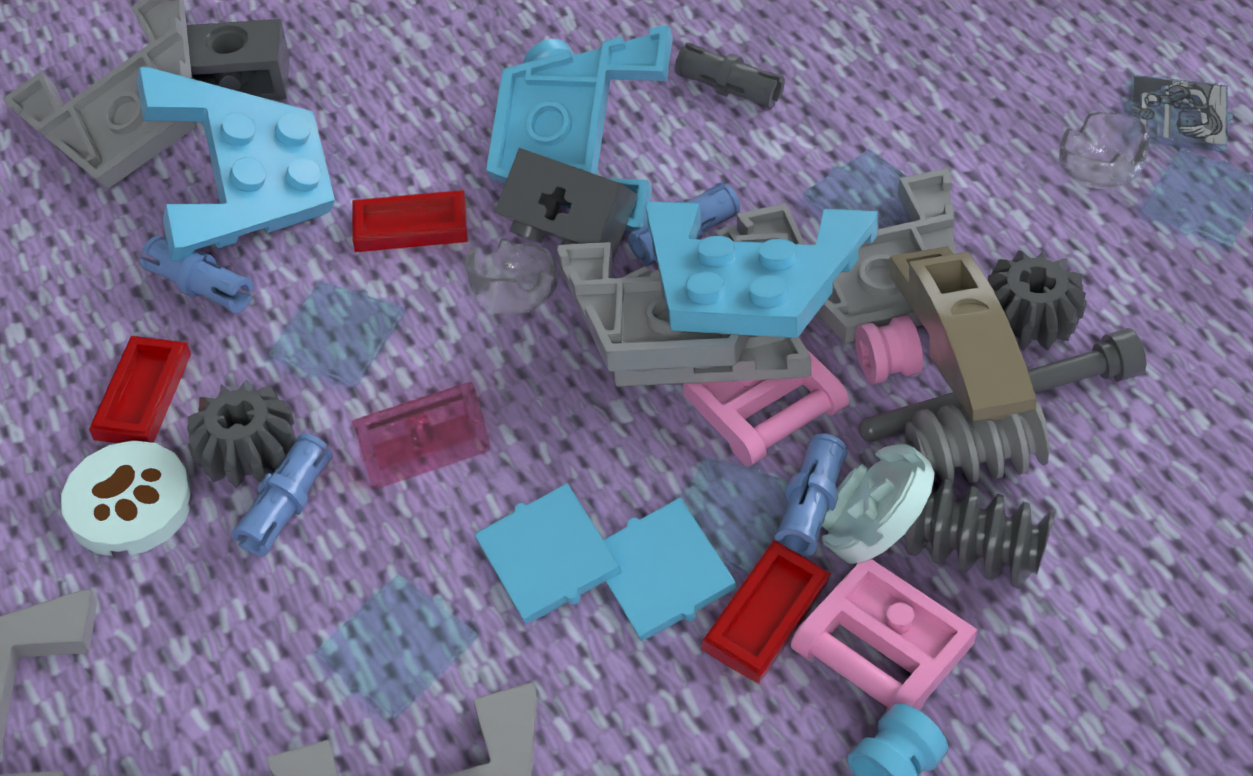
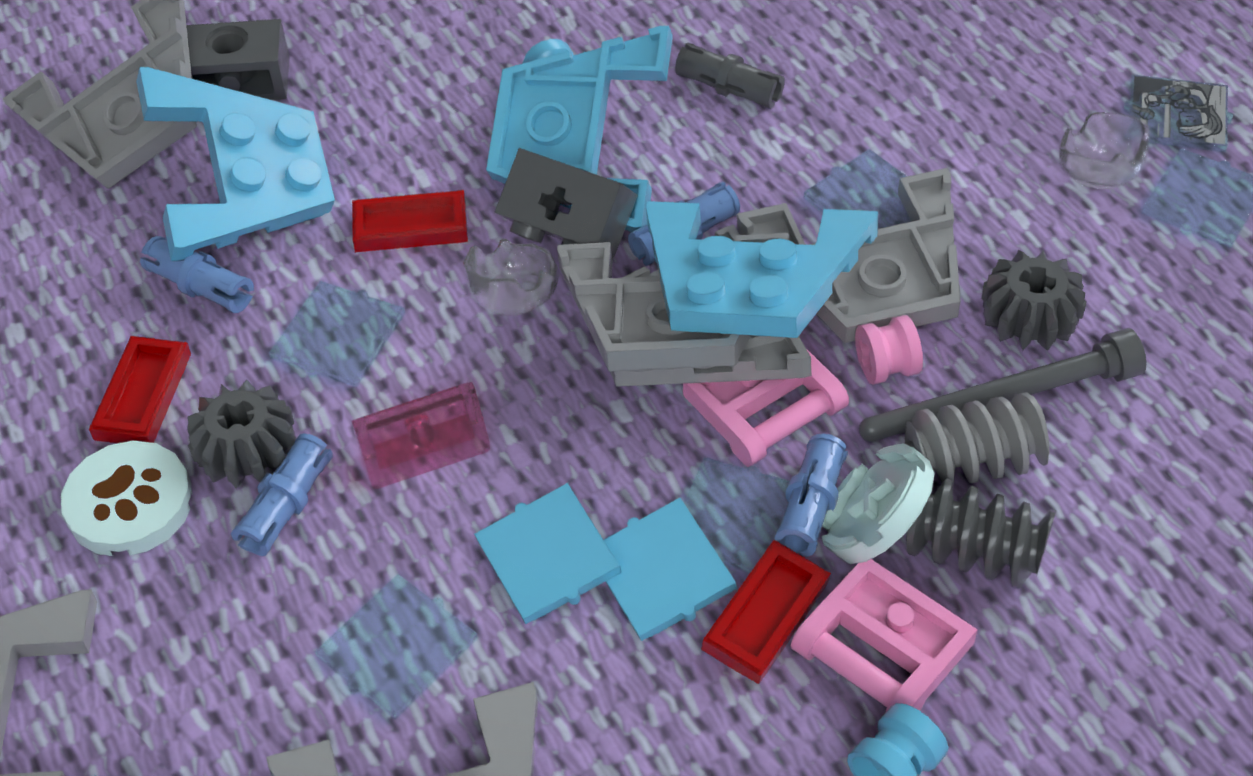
dark tan slope [890,246,1037,421] -> none

